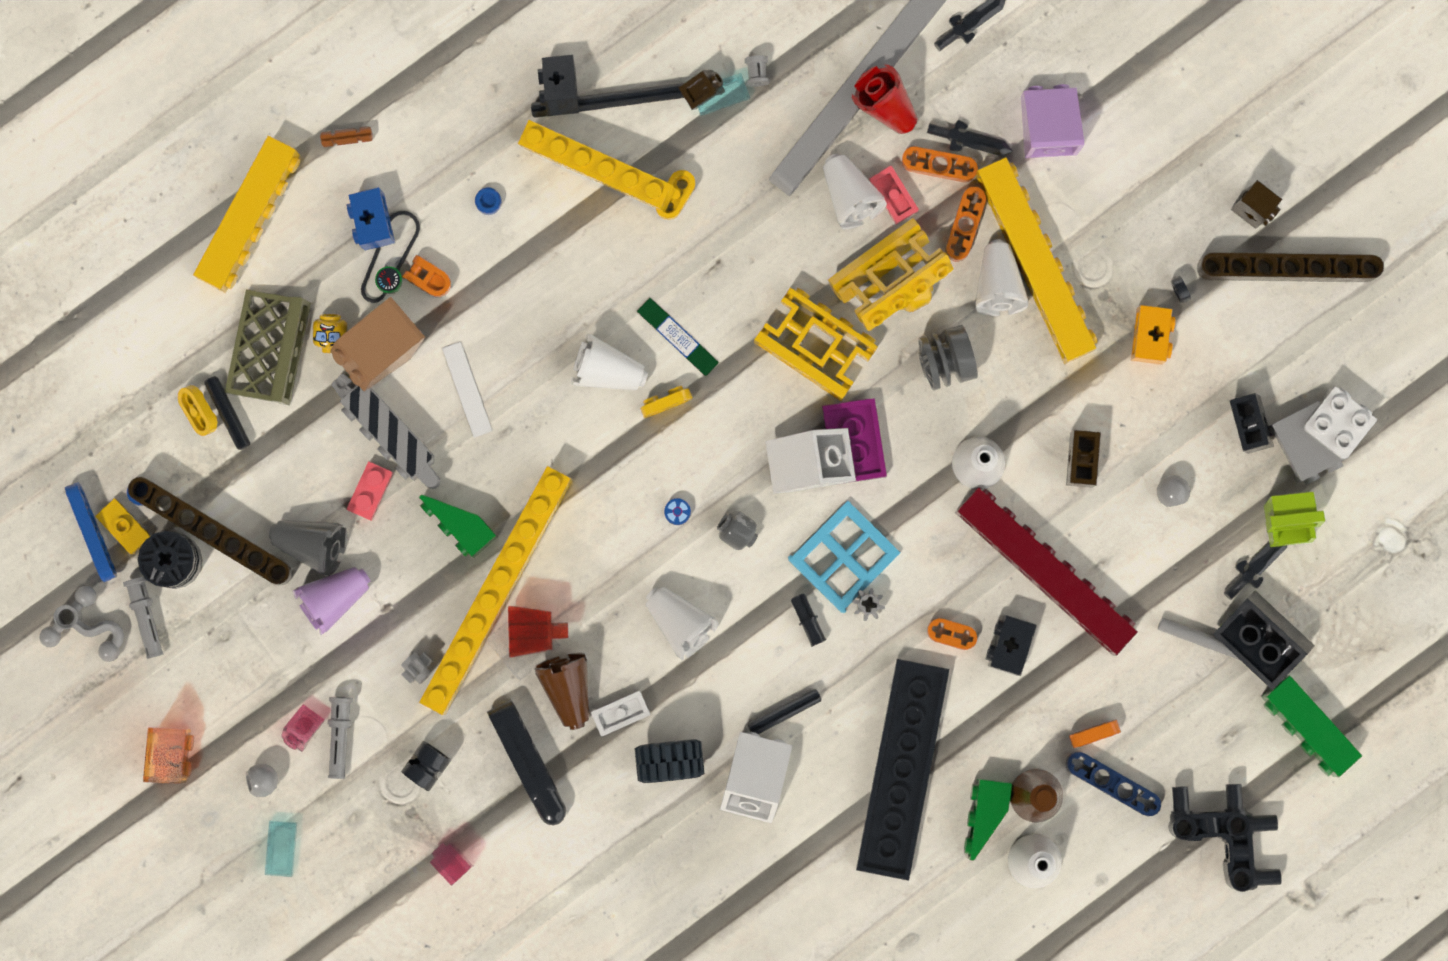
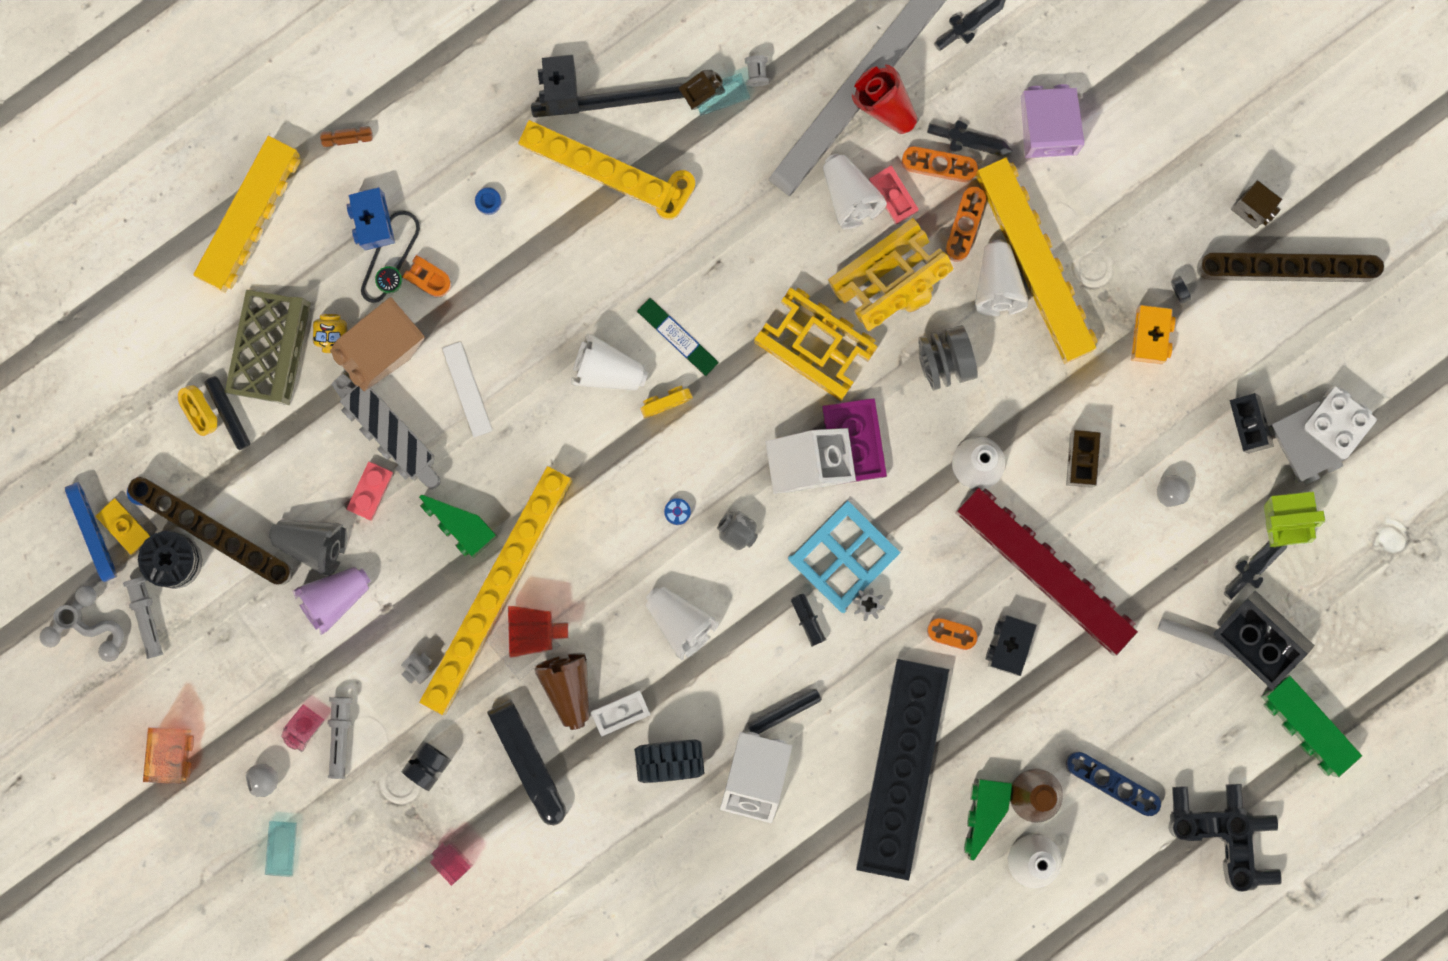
orange beam [1069,719,1121,748] -> none

